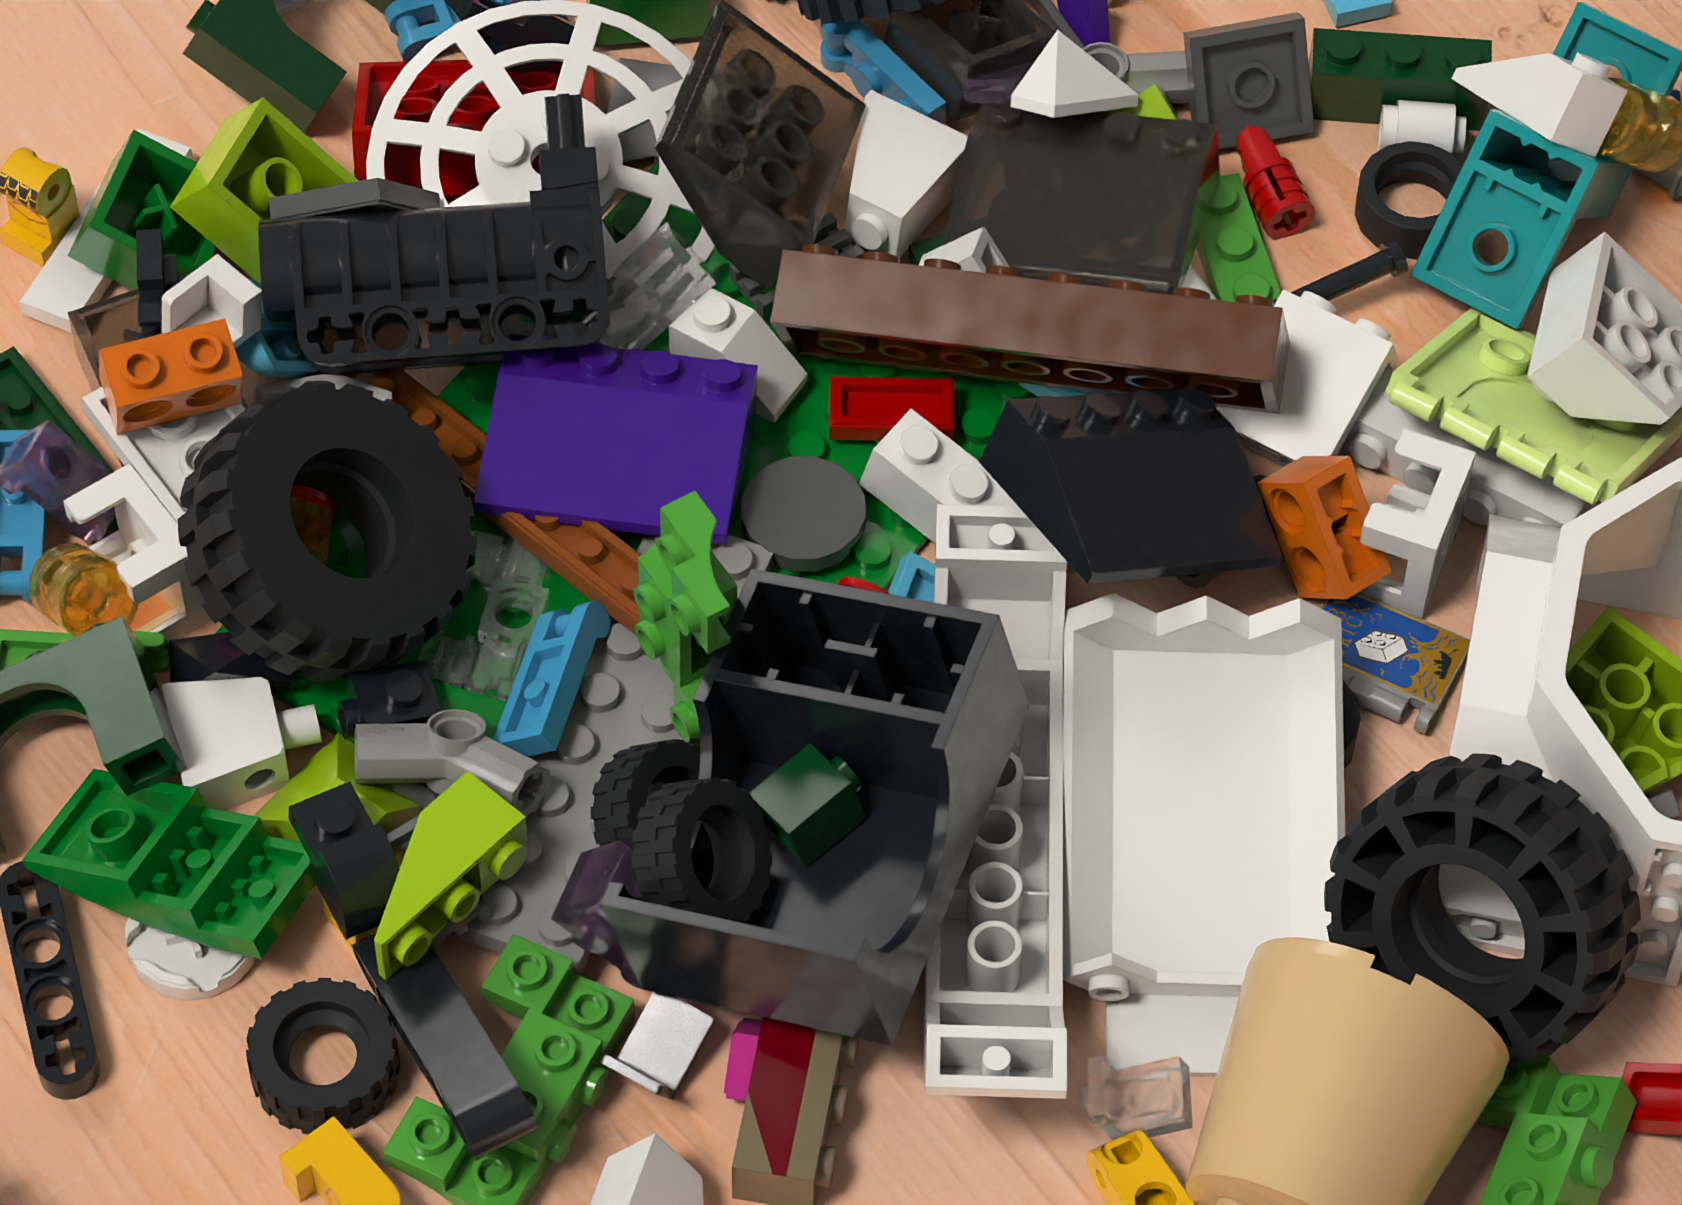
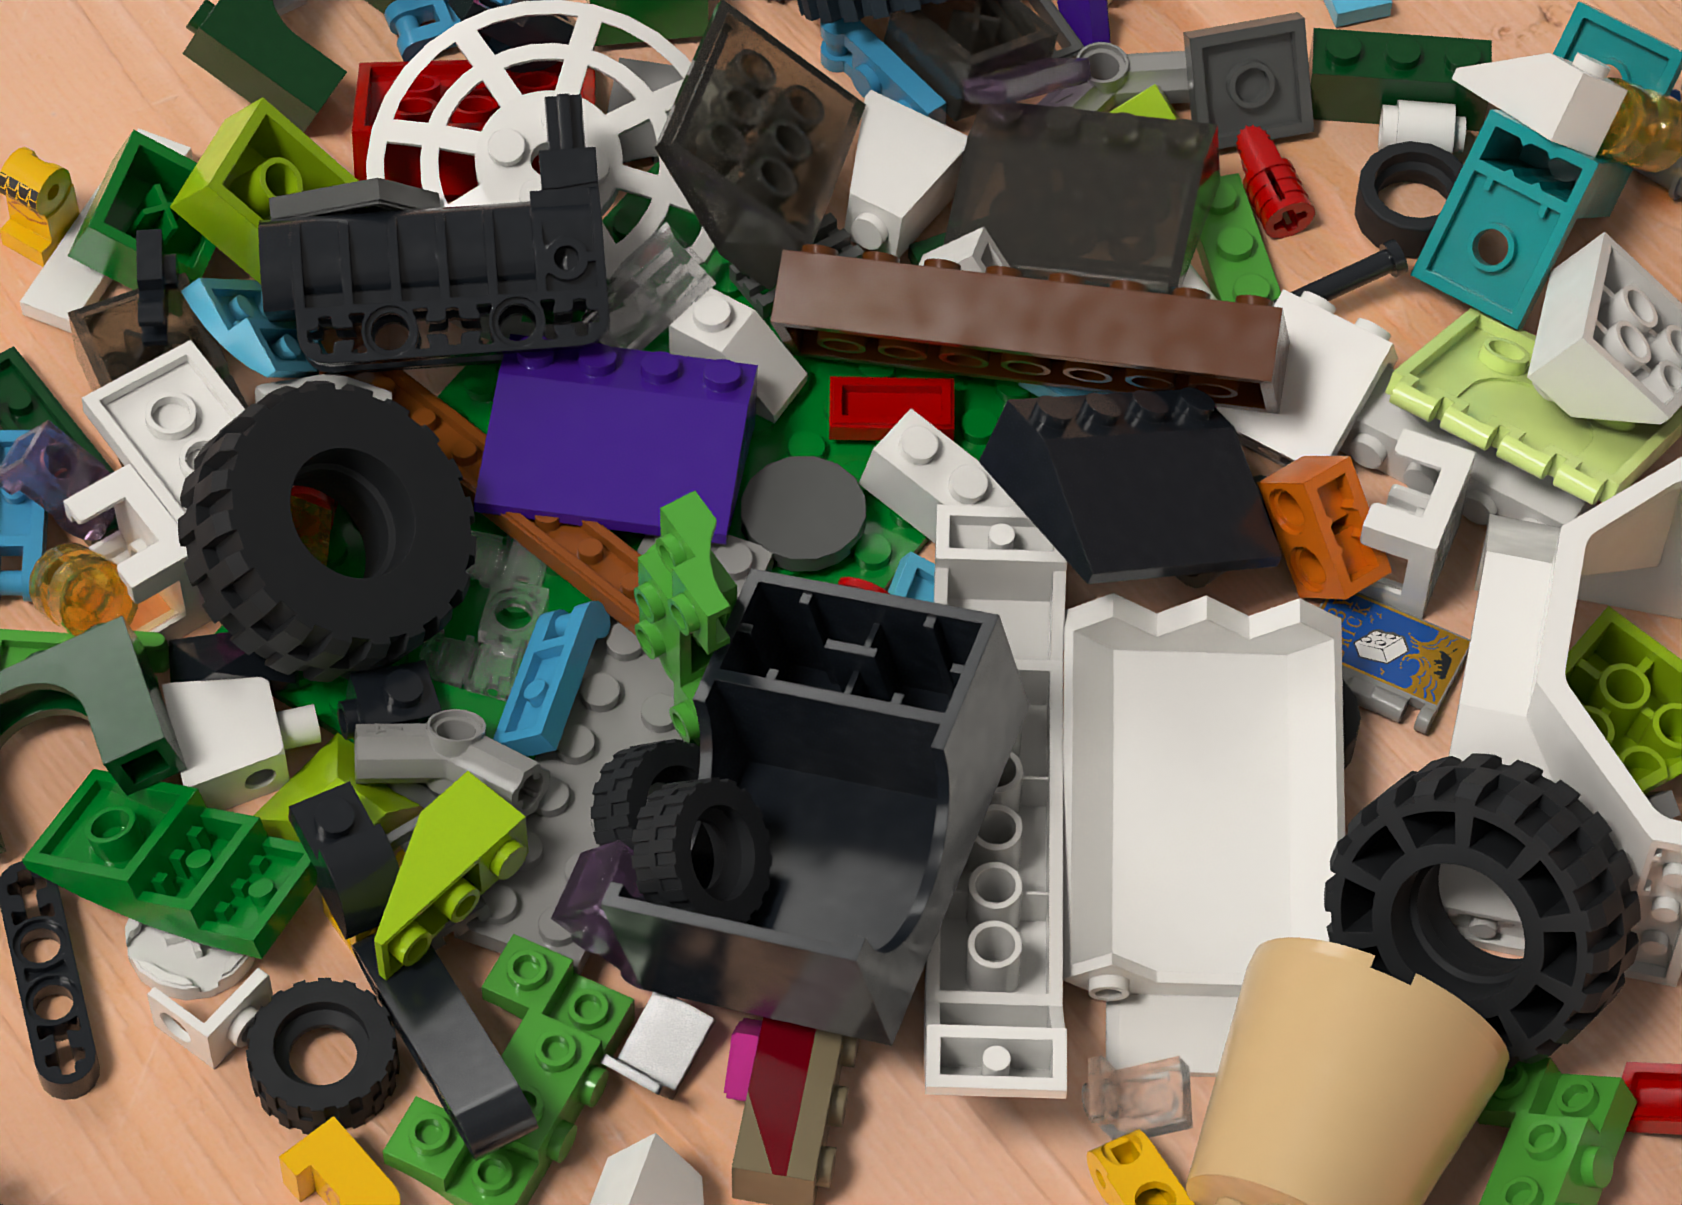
orange brick [99,318,243,435] -> none
white panel [162,254,262,348] -> none
dark green brick [750,743,867,868] -> none
white slope [1010,30,1139,118] -> none
none -> white bracket [147,968,273,1069]

